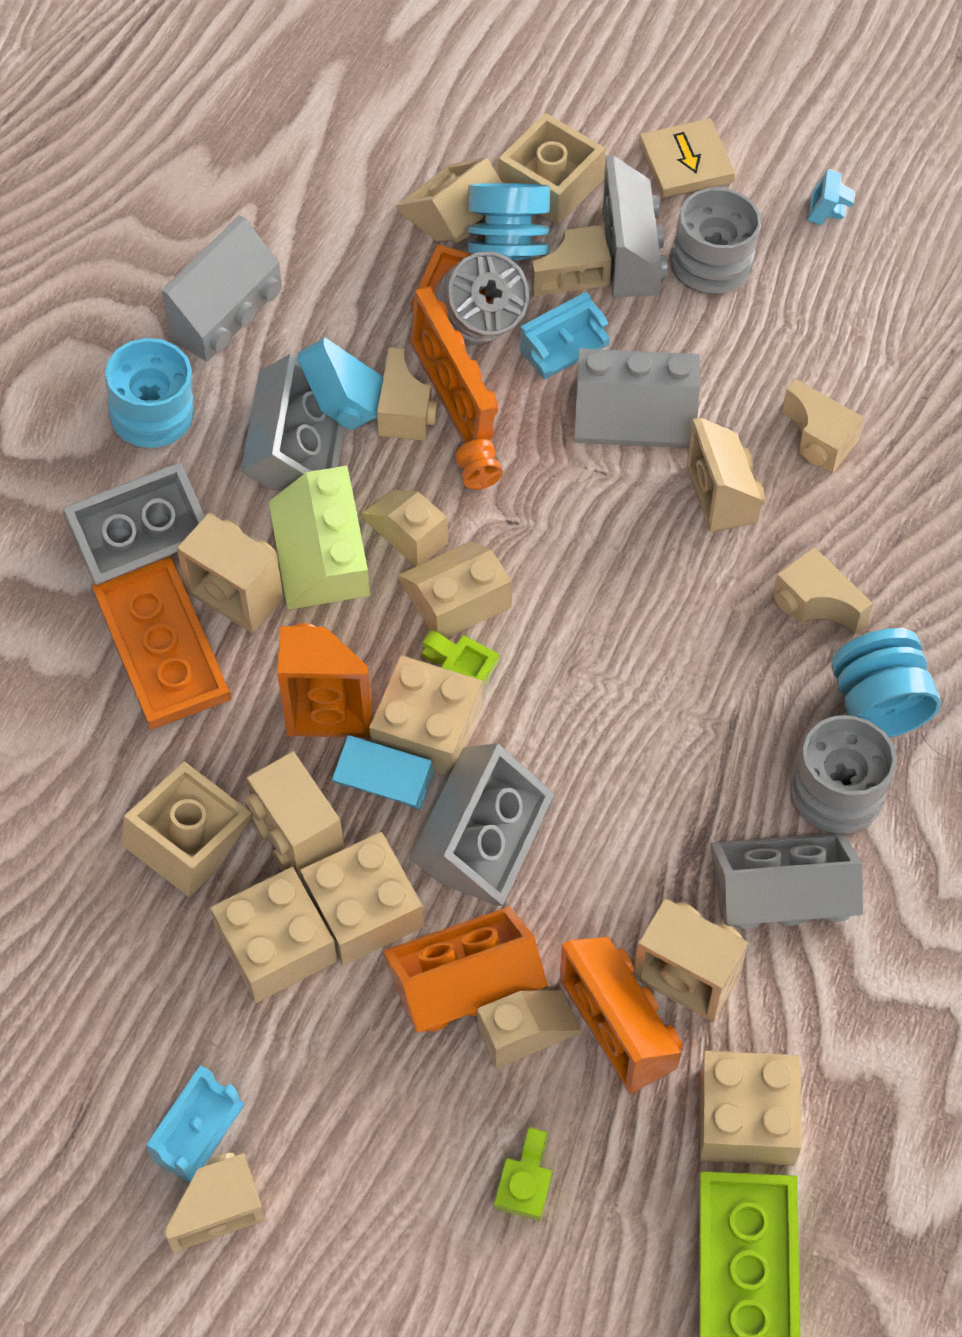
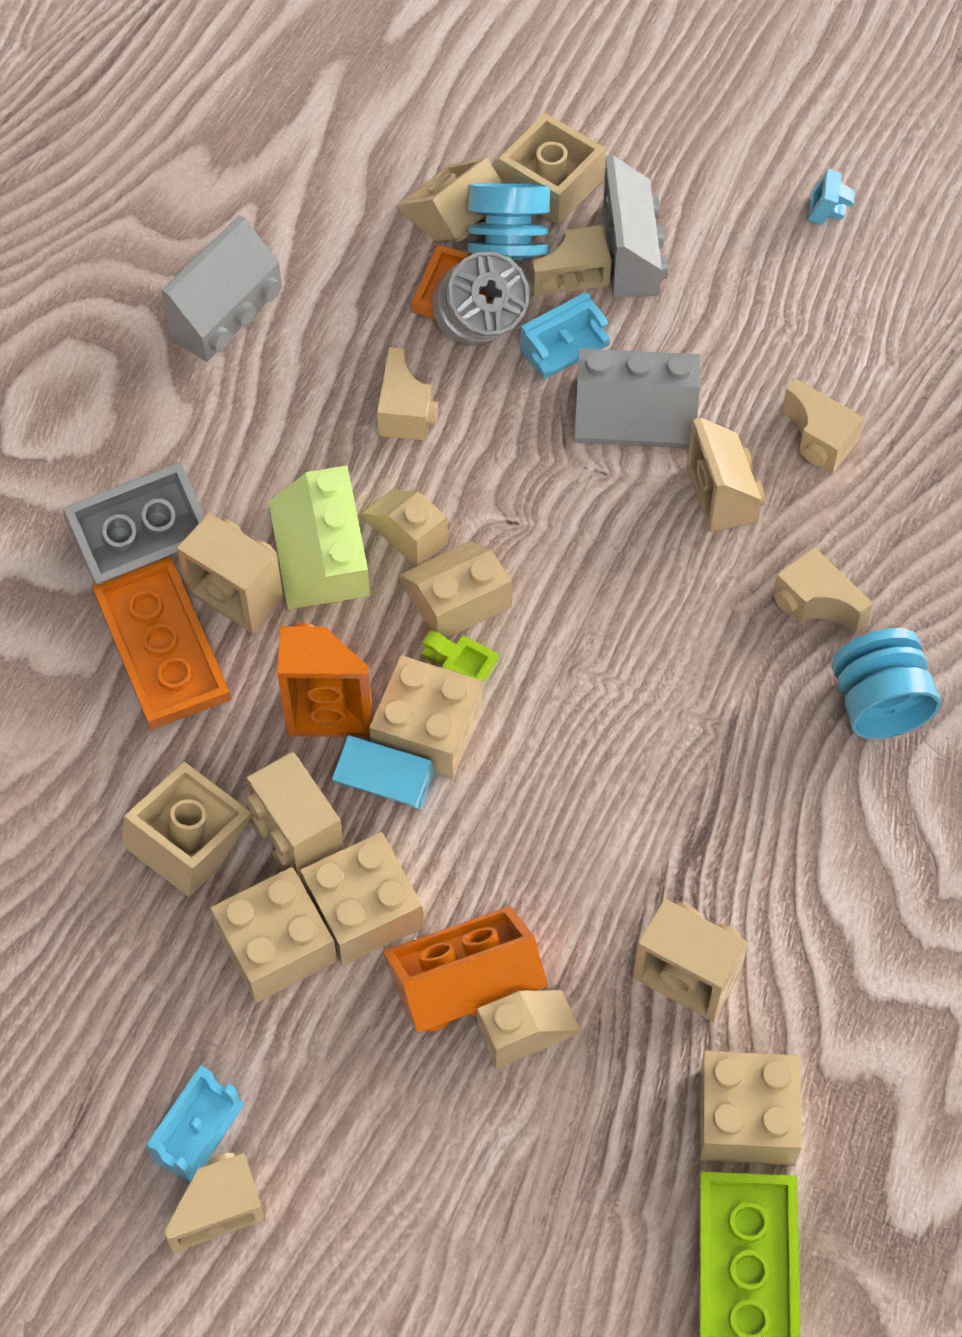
medium azure wheel [105,338,194,448] -> none
light grey slope [240,354,344,491] -> none
medium azure slope [297,338,383,431] -> none
light grey slope [409,743,554,906] -> none
orange plate [410,286,498,444] -> none
orange wheel [455,439,503,490] -> none
lime plate [494,1127,553,1221] -> none
orange slope [559,937,683,1094] -> none
tan tile [639,118,735,198] -> none
light grey wheel [672,188,762,294] -> none
light grey slope [711,833,863,929] -> none
light grey wheel [791,715,897,834] -> none

